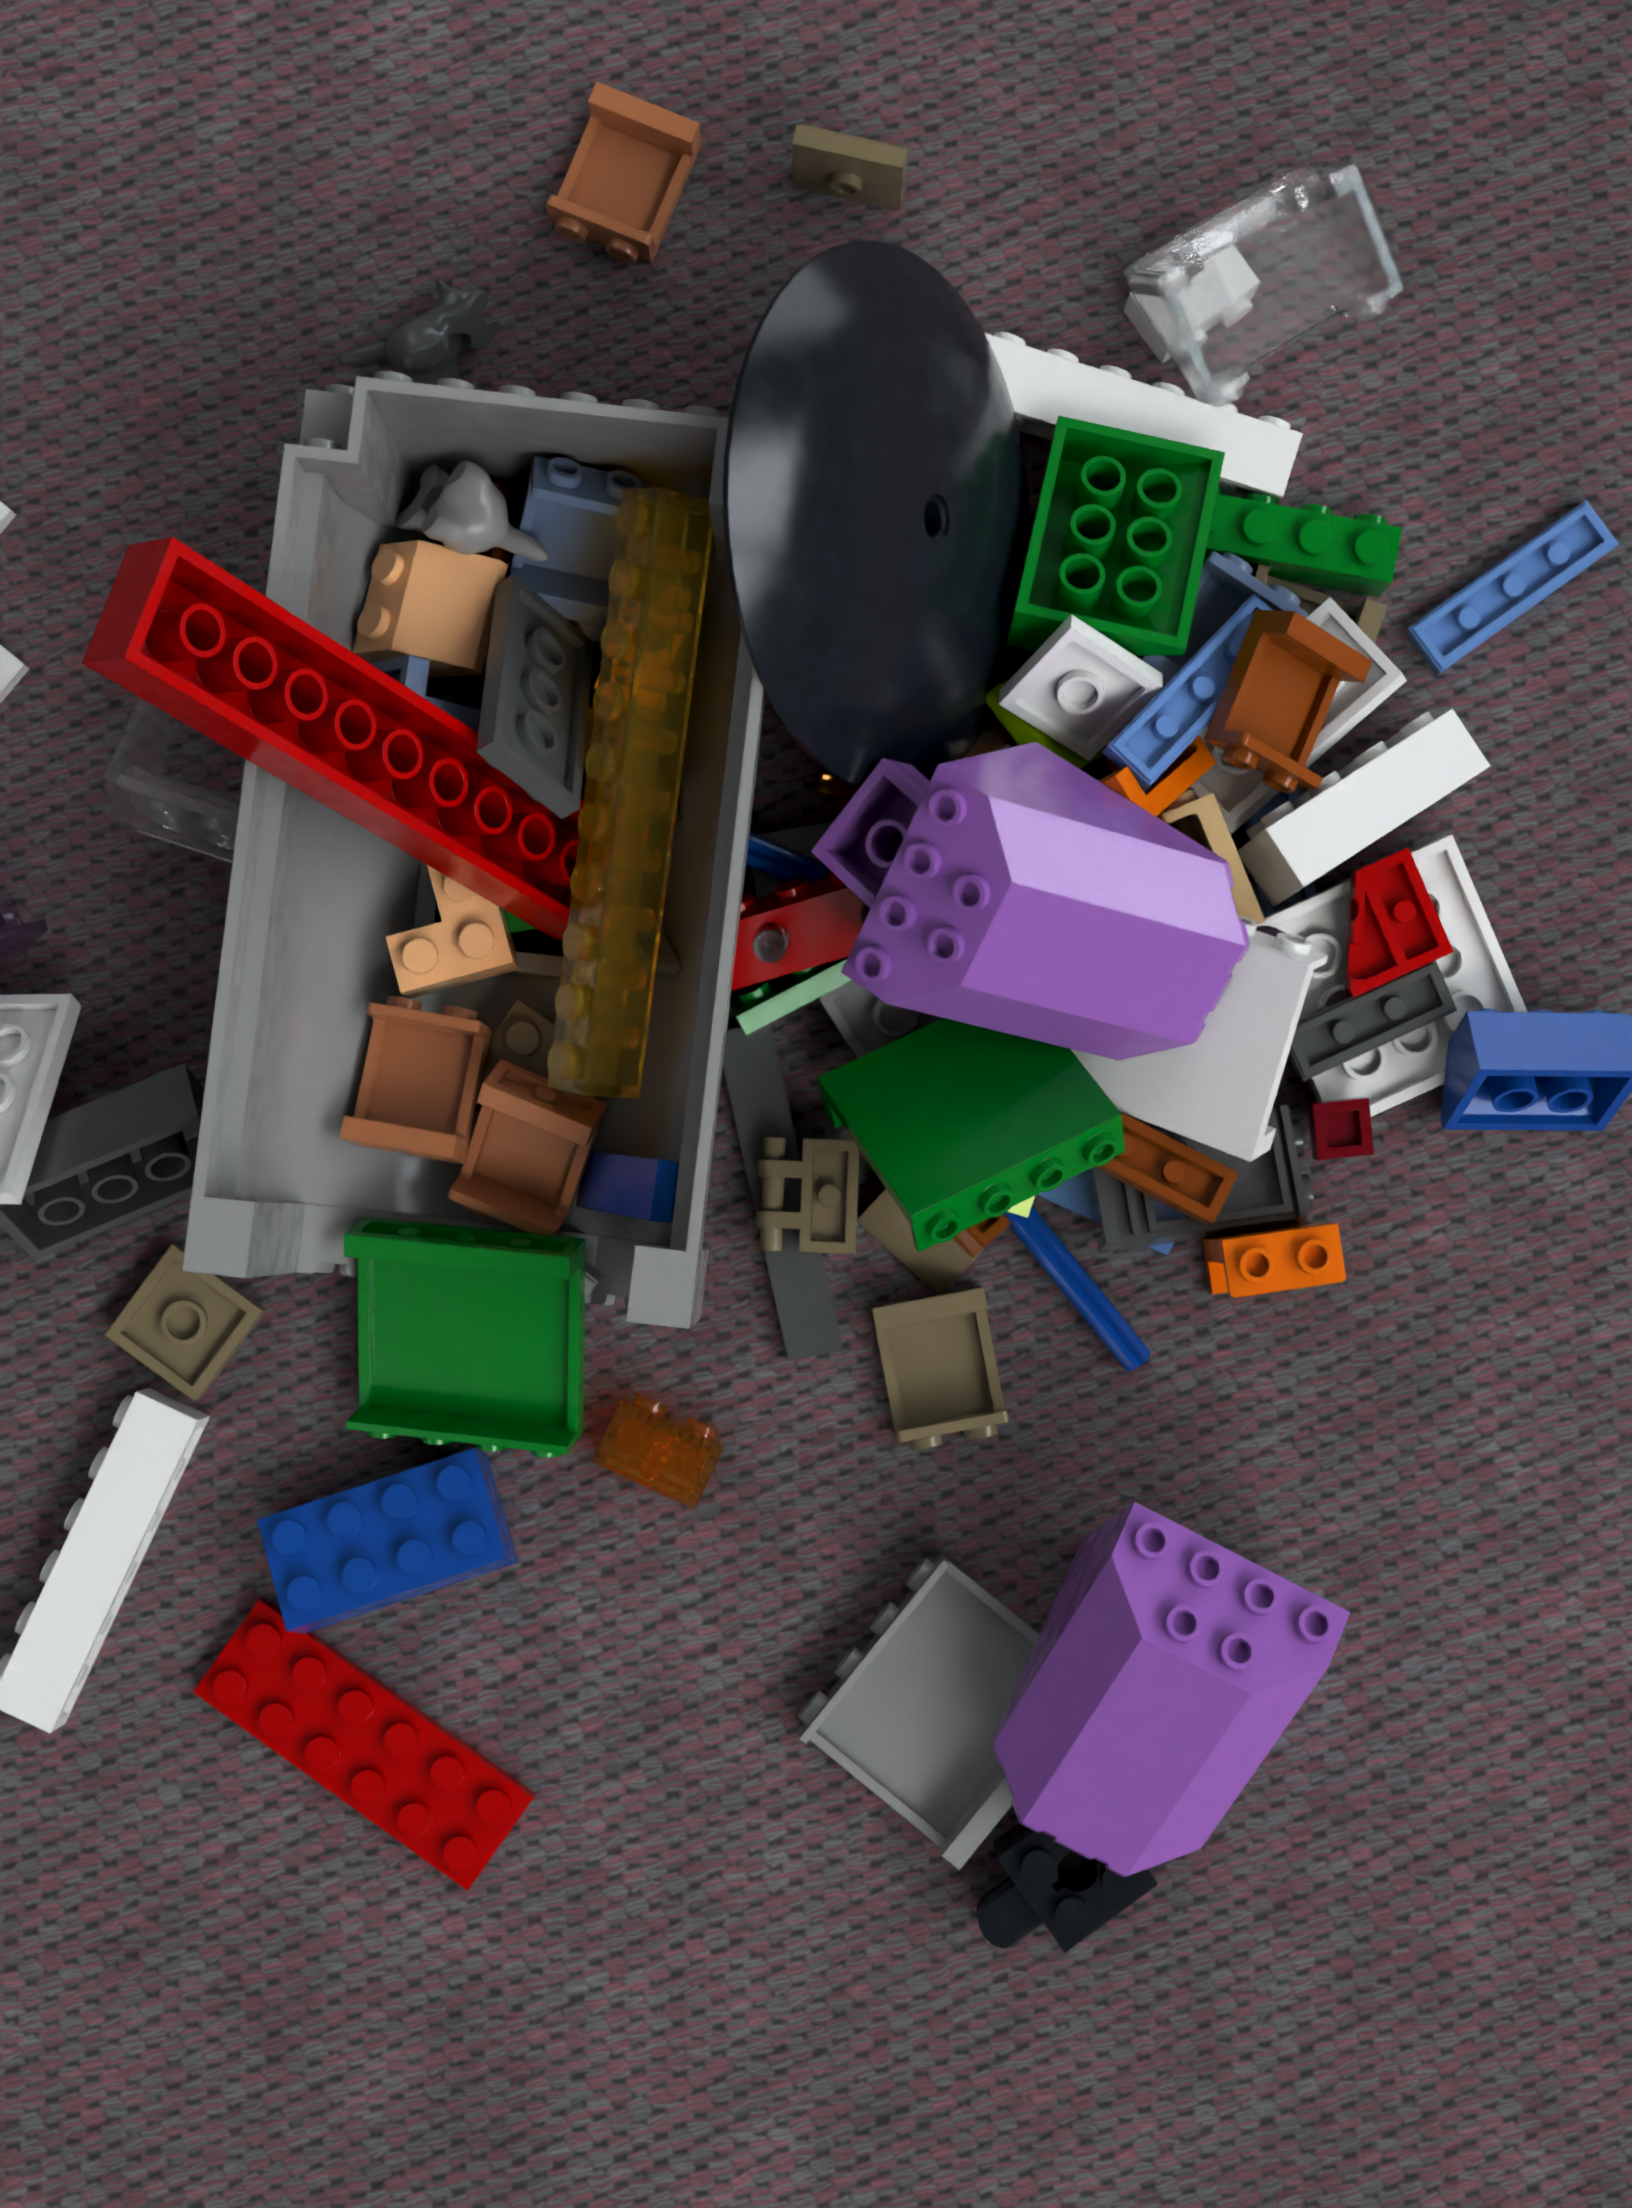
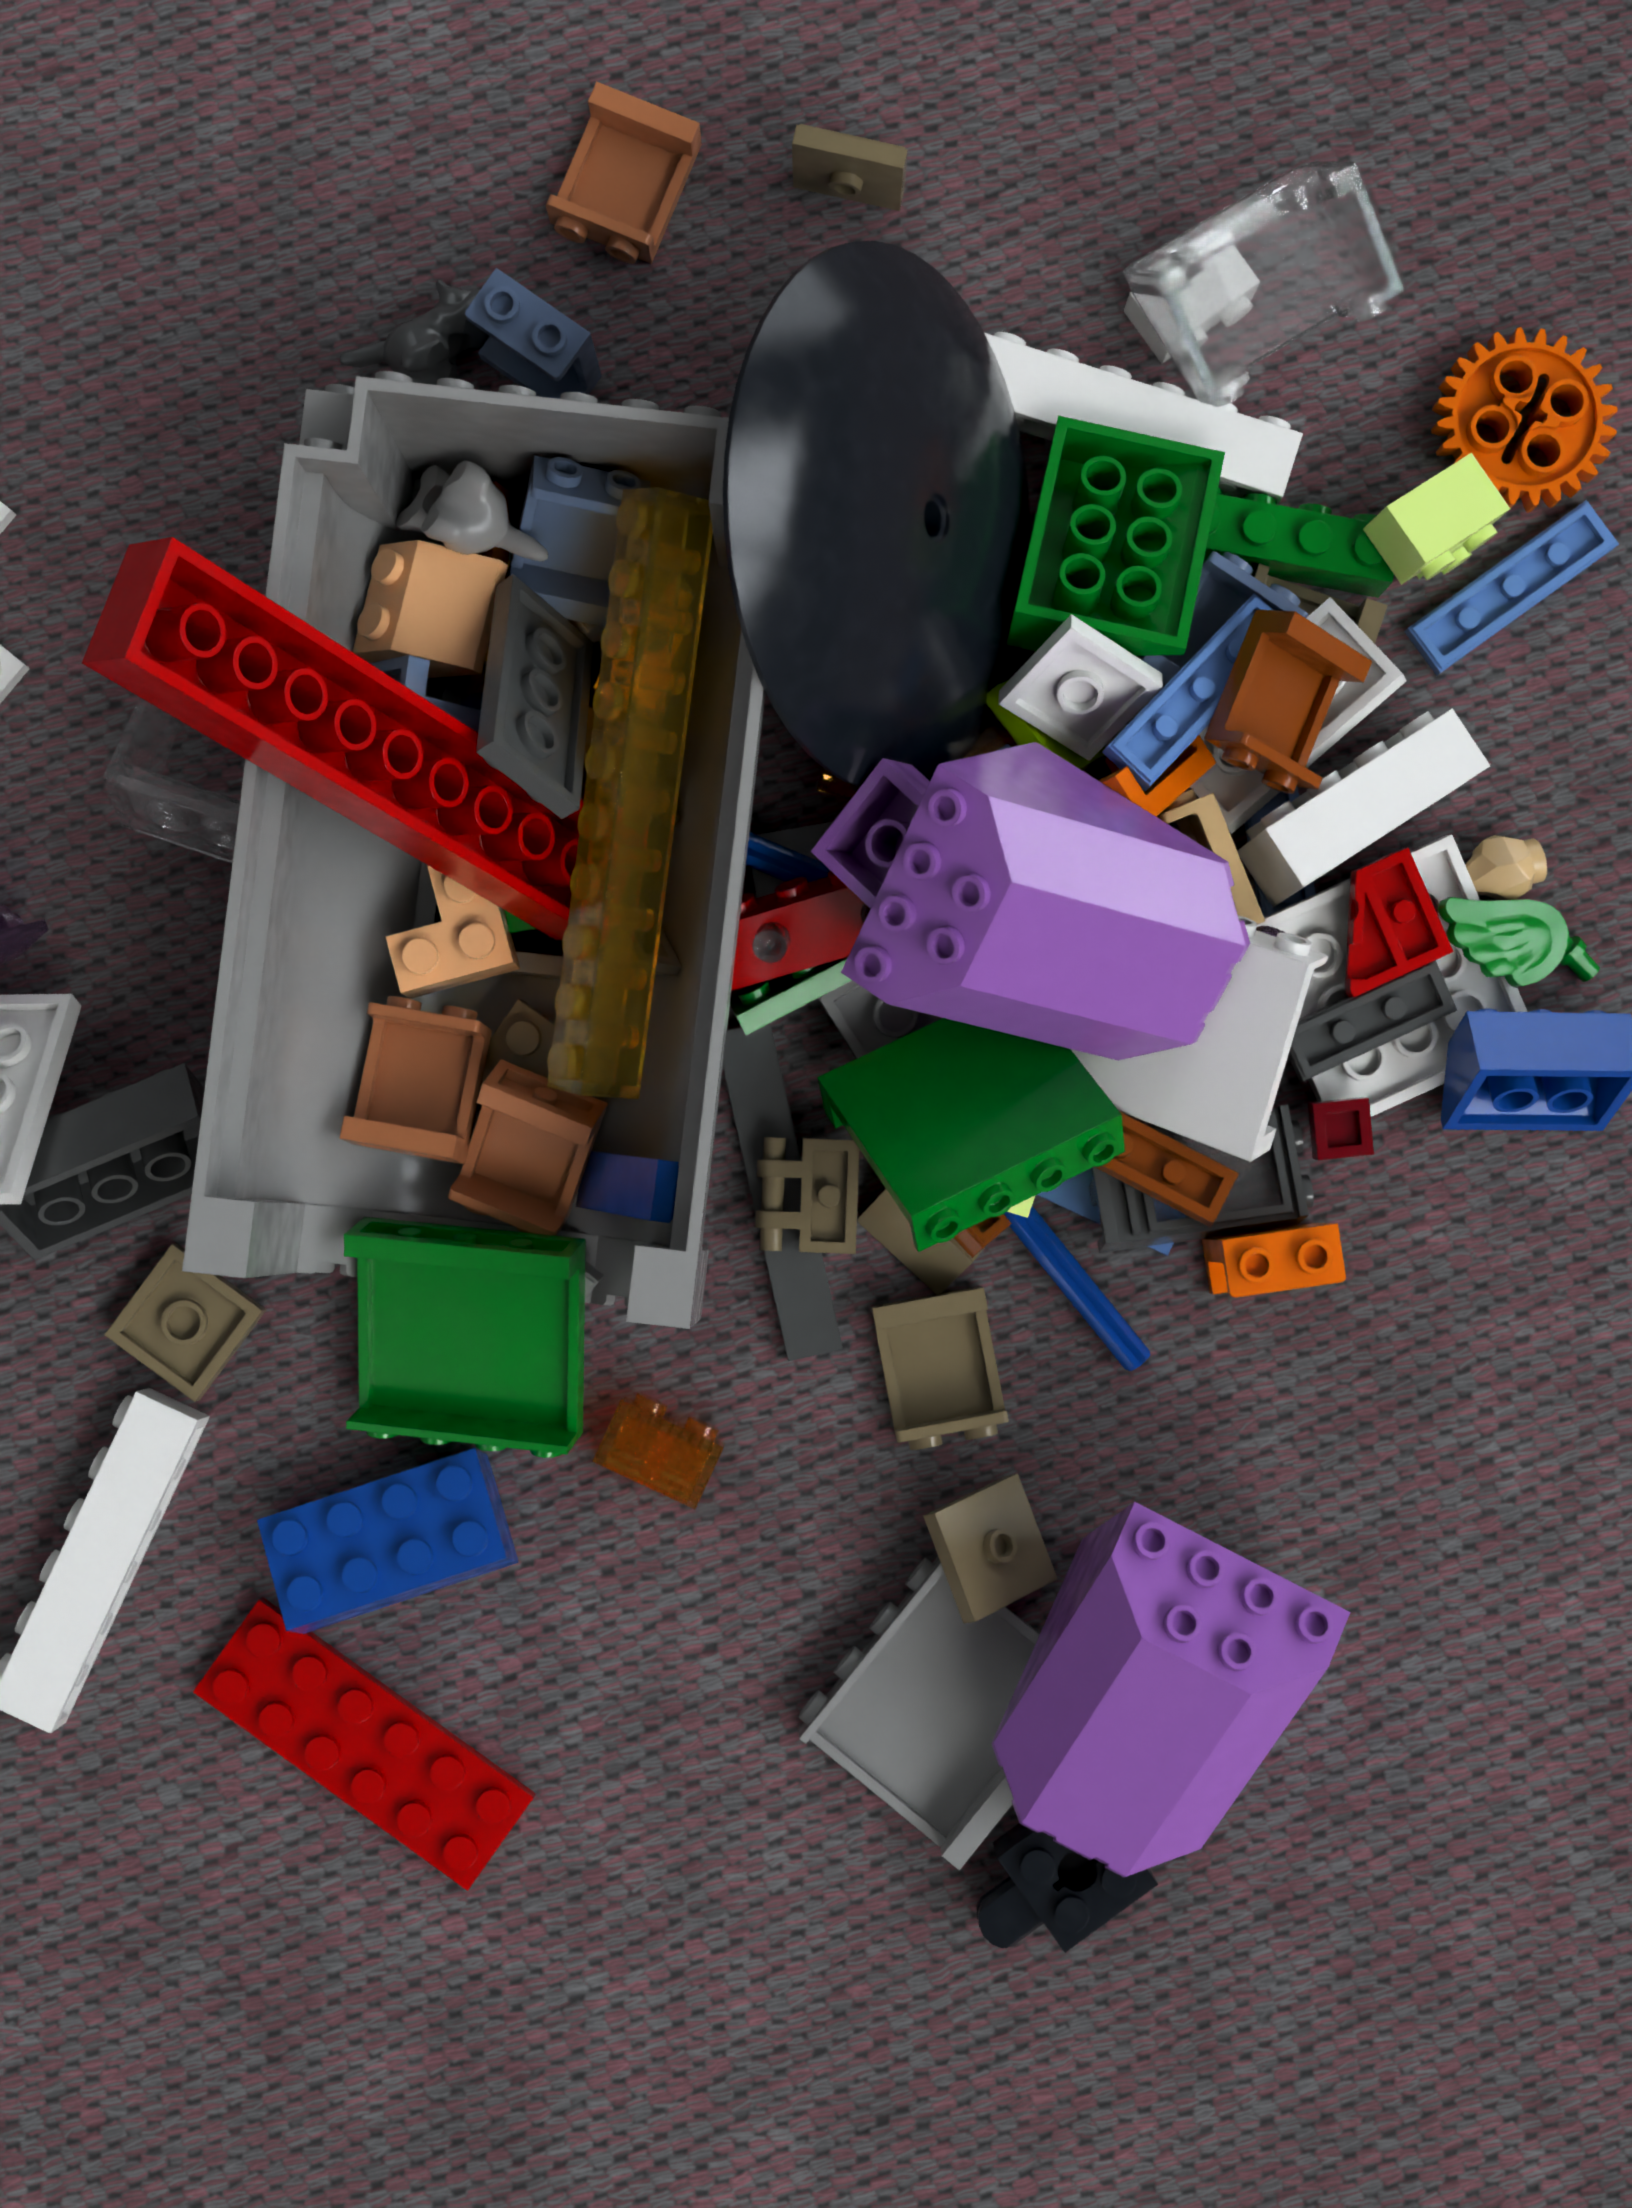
none -> sand blue panel [465,268,602,399]
none -> dark tan plate [923,1473,1057,1623]
none -> yellowish green brick [1363,453,1511,585]
none -> orange gear [1431,327,1618,513]
none -> animal [1438,897,1600,988]
none -> tan rock [1465,835,1547,900]

